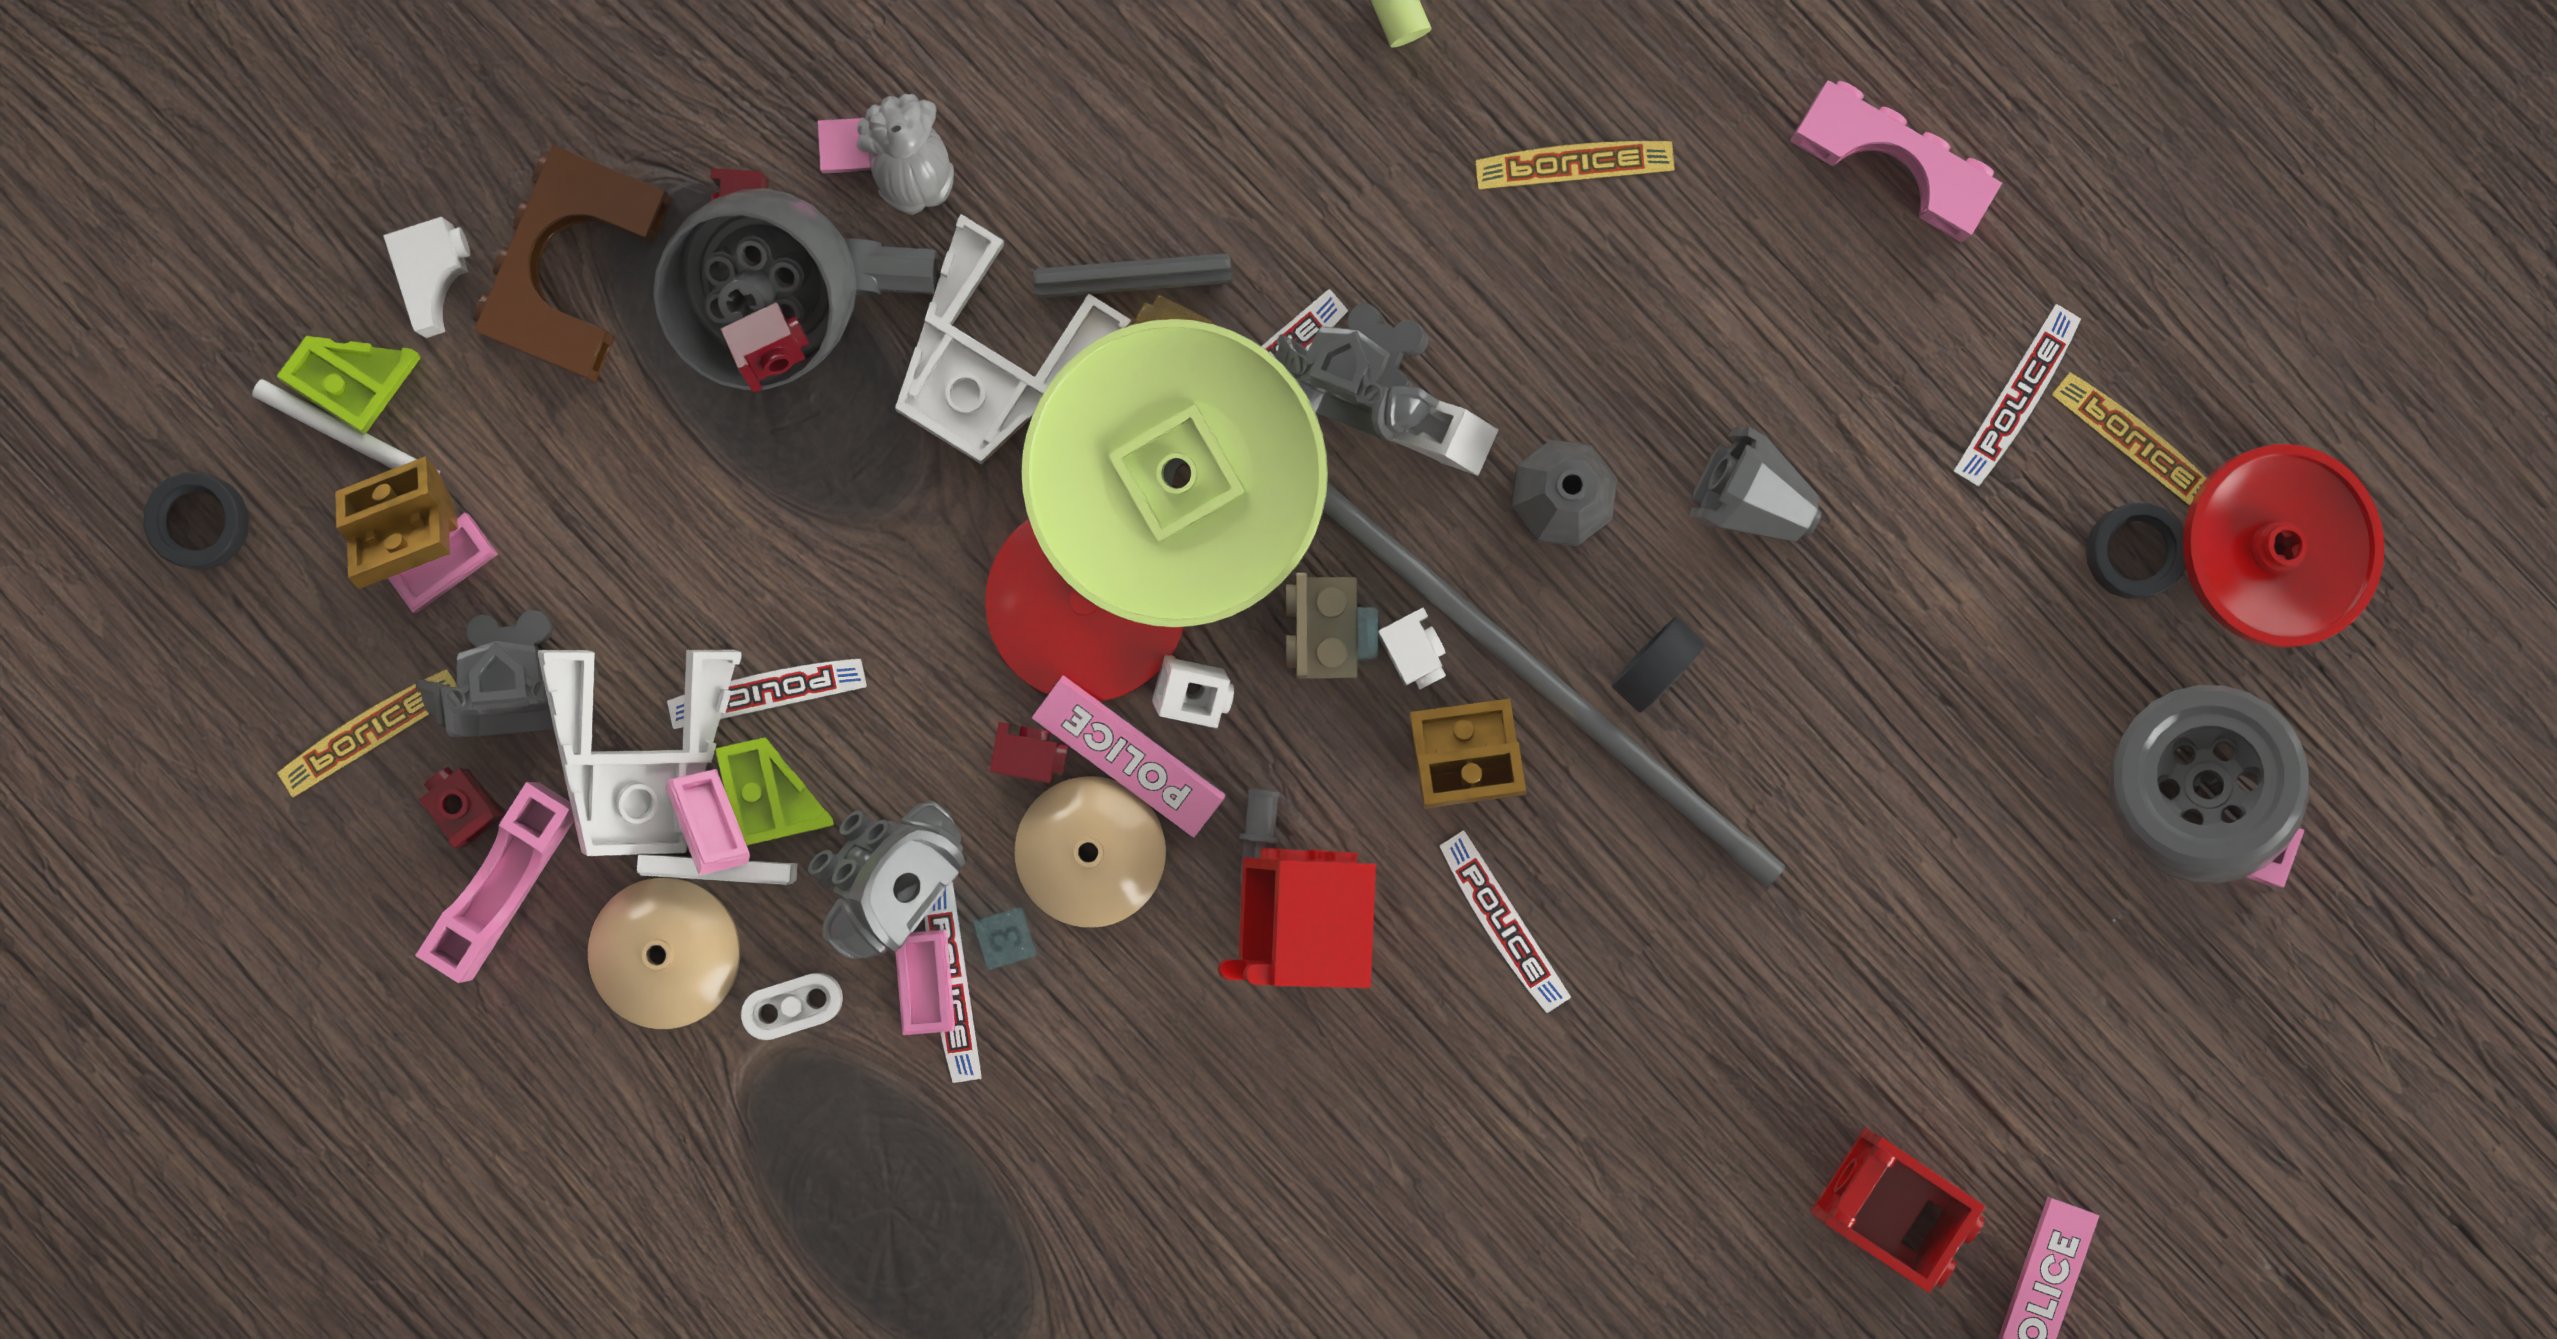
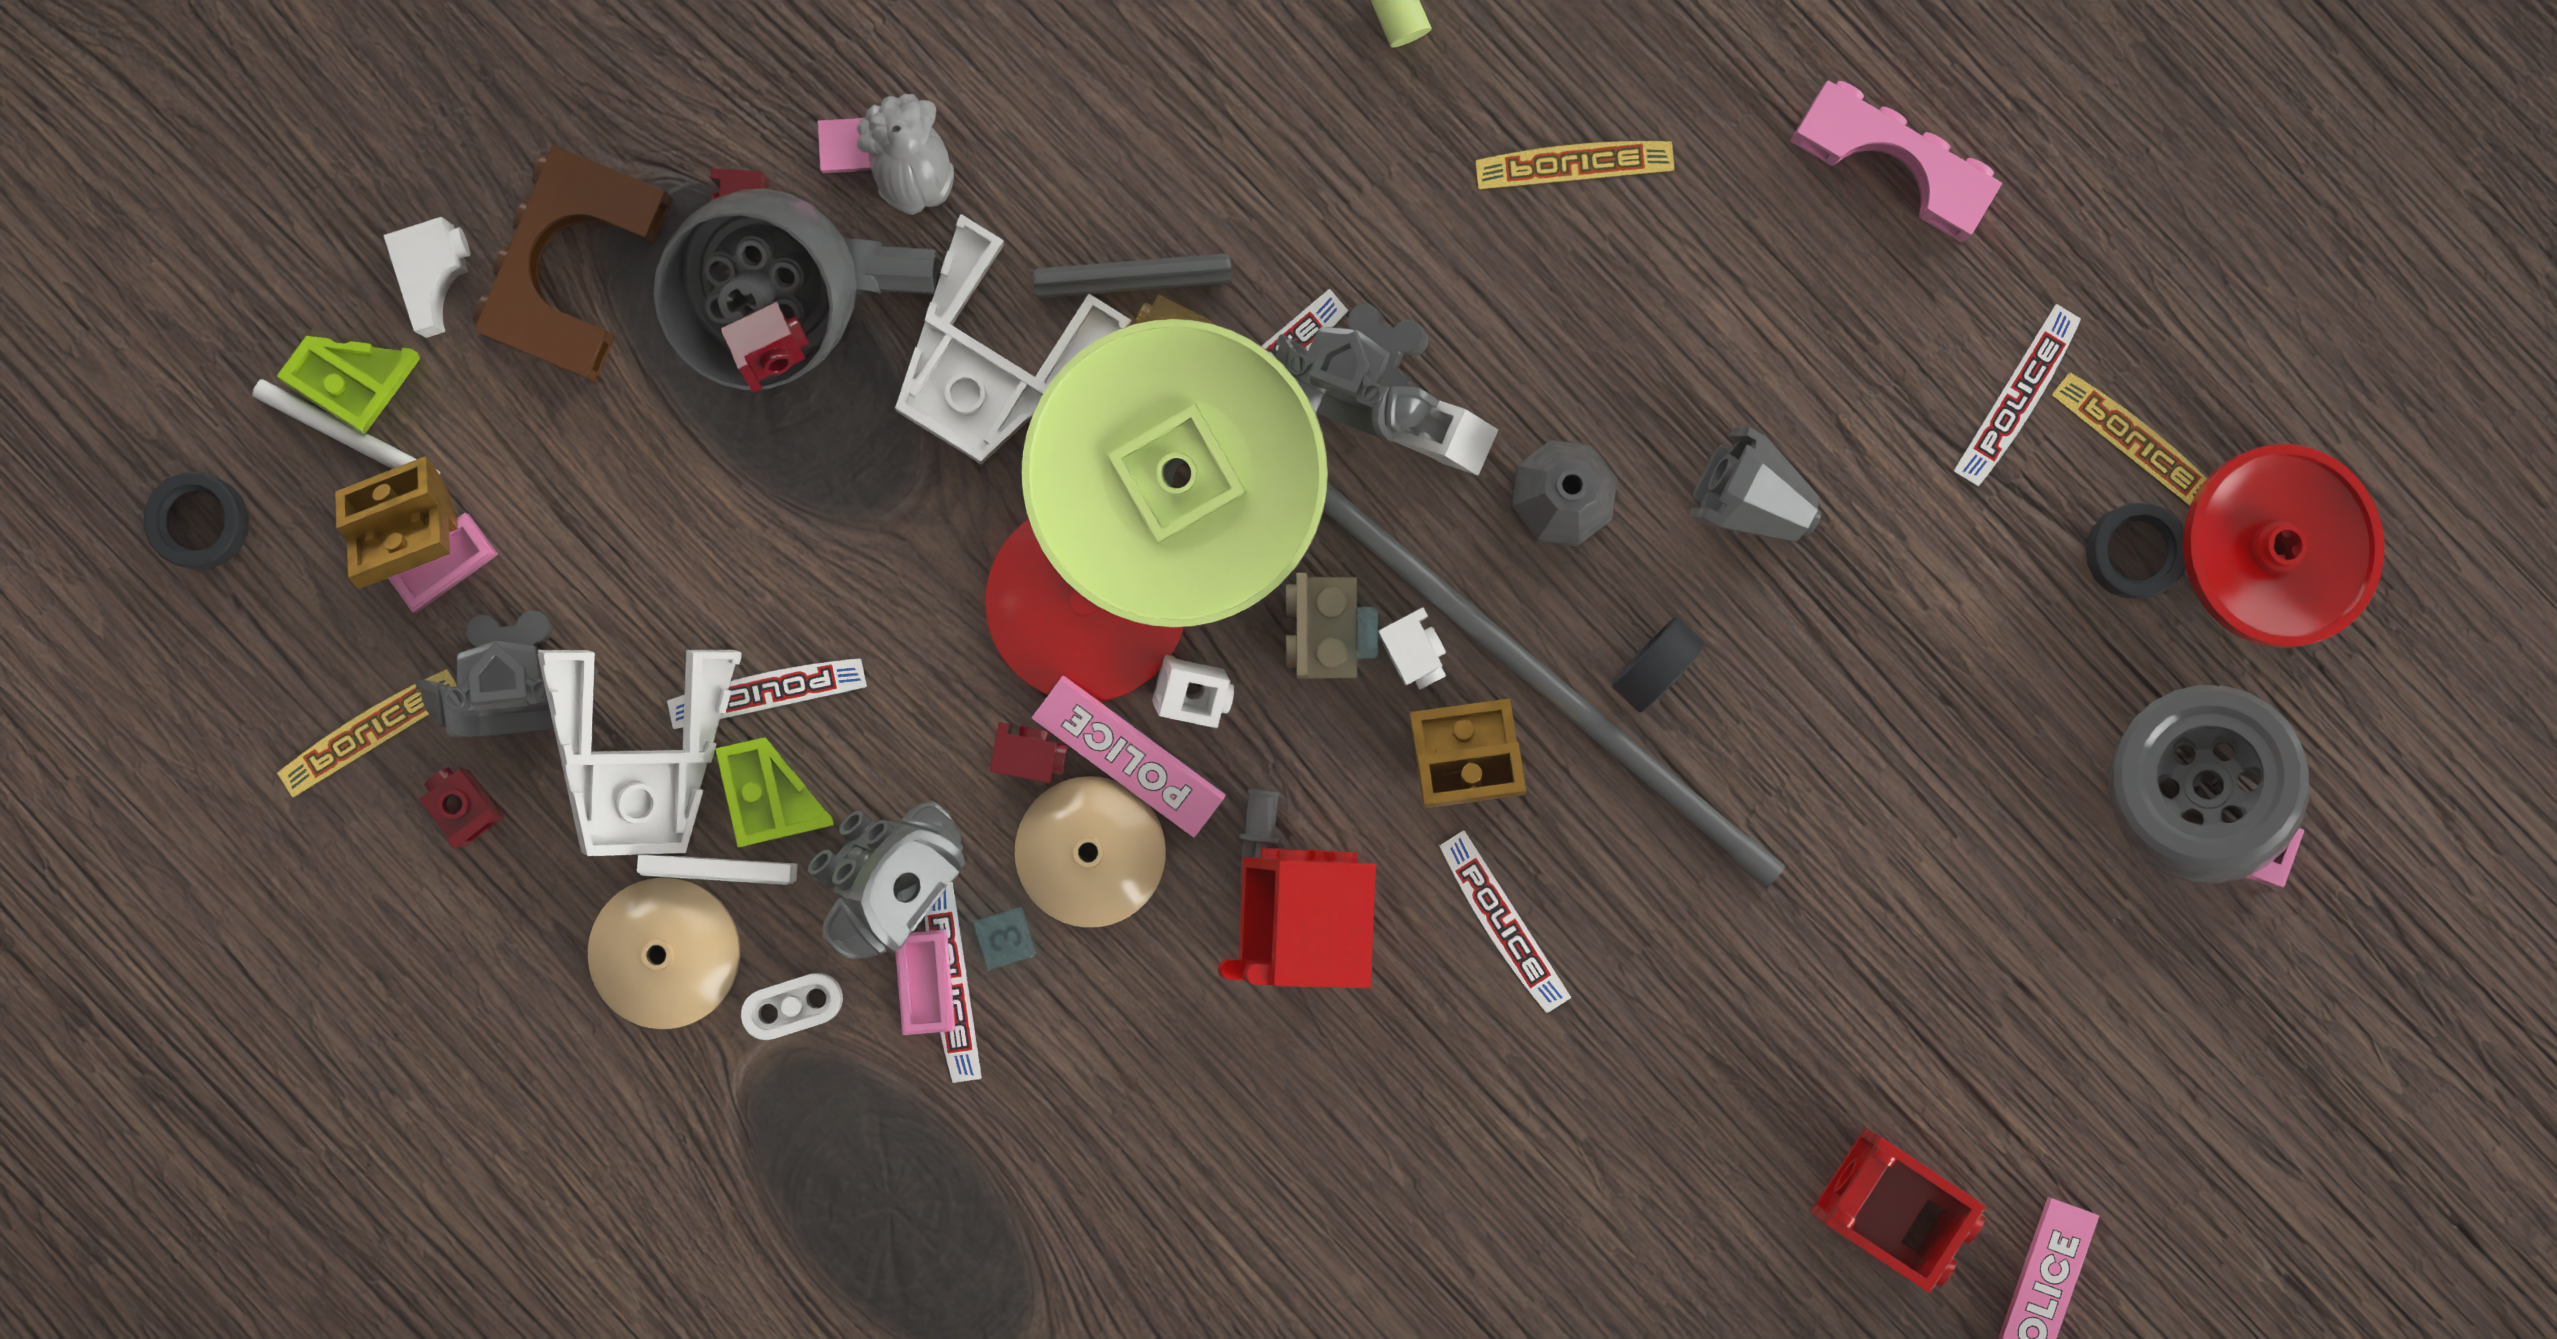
bright pink arch [415,782,574,983] -> none
bright pink tile [666,769,750,875] -> none

